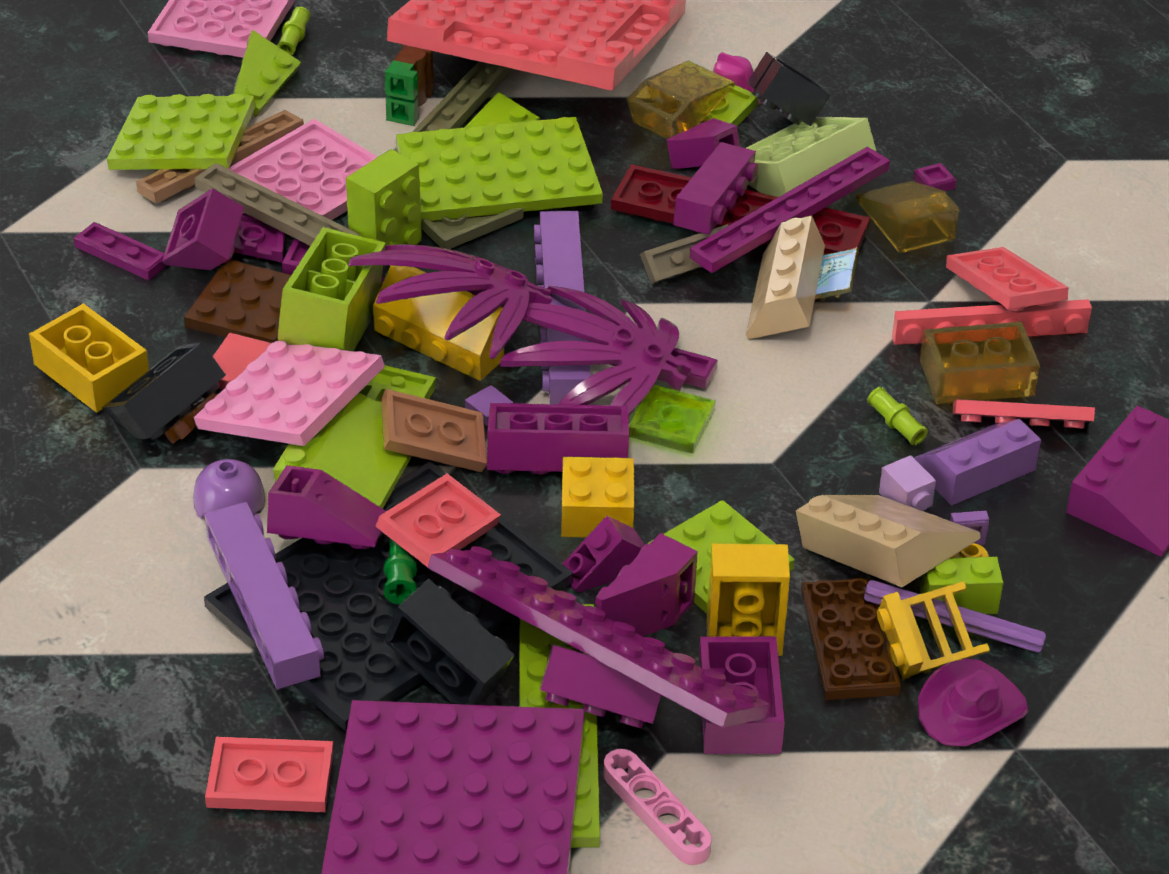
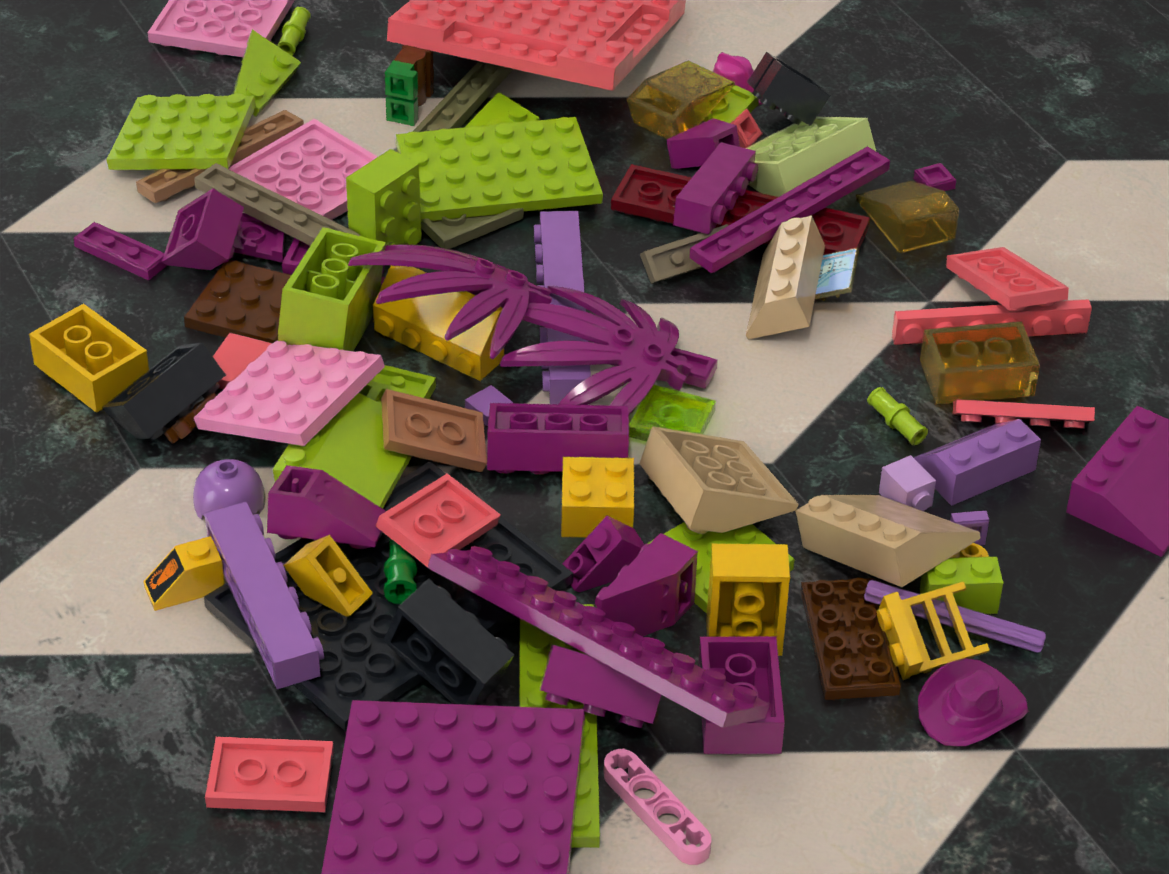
none -> yellow slope [143,536,224,611]
none -> yellow slope [283,535,373,617]
none -> tan slope [639,426,799,534]
none -> coral slope [731,109,763,148]

